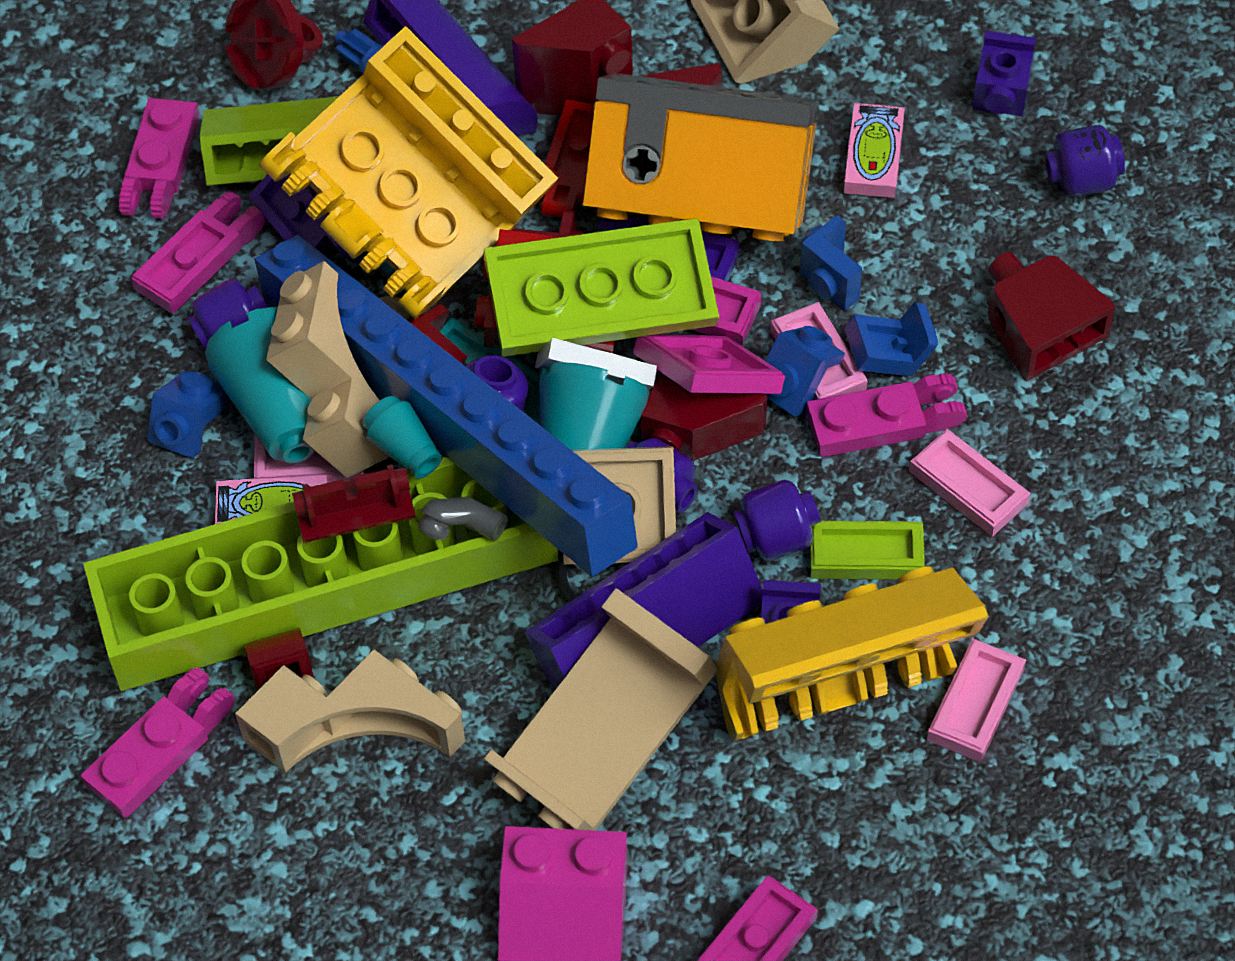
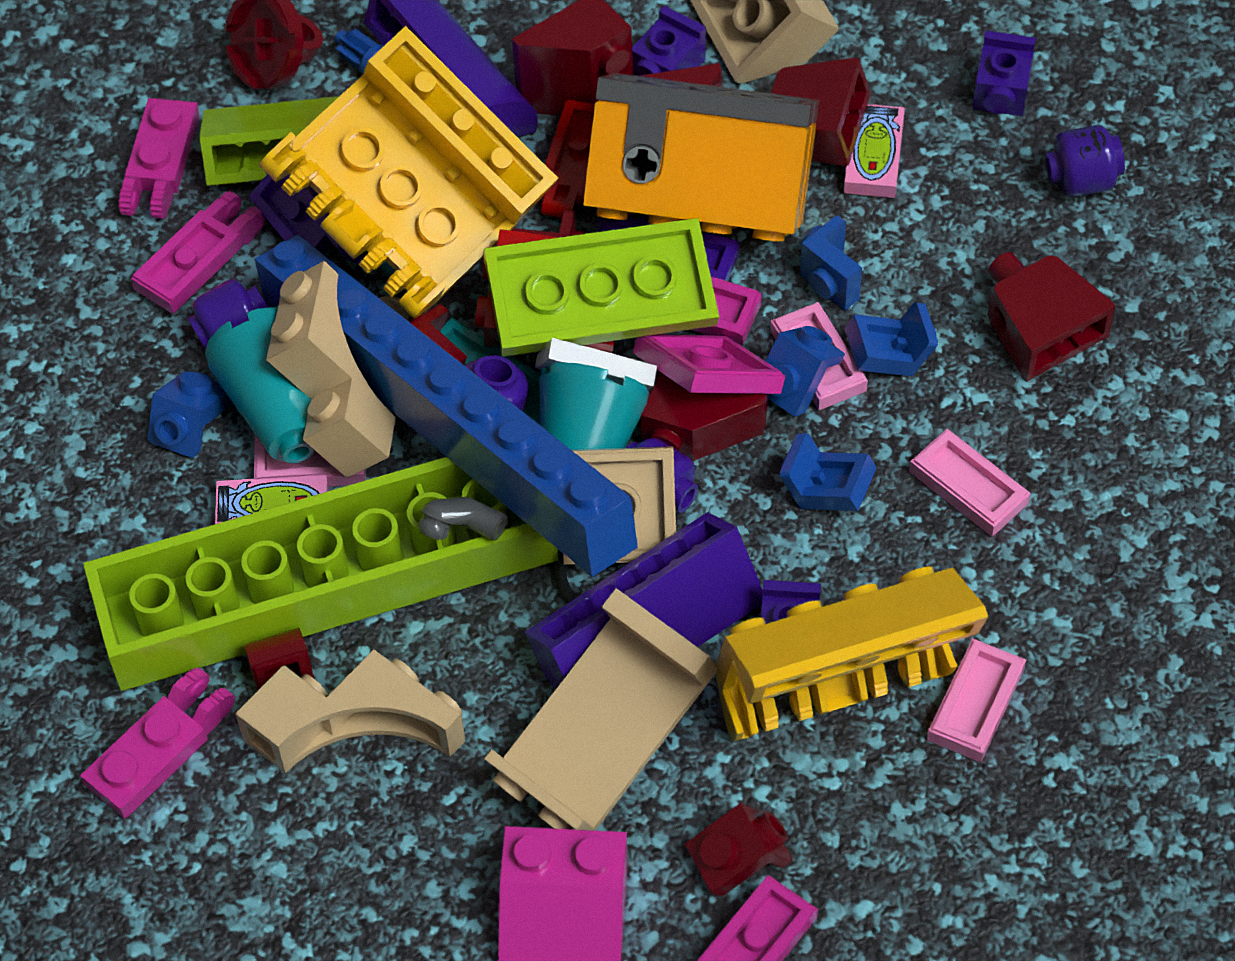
dark red hinge [292,464,416,543] -> none
teal cone [362,396,442,479] -> none
dark purple head [734,480,821,561] -> none
dark pink hinge [806,373,968,457] -> none
lime tile [810,521,925,580] -> none
none -> dark purple brick [632,5,706,76]
none -> dark red bracket [685,803,793,897]
none -> dark red torso [771,58,871,166]
none -> blue bracket [780,433,877,511]

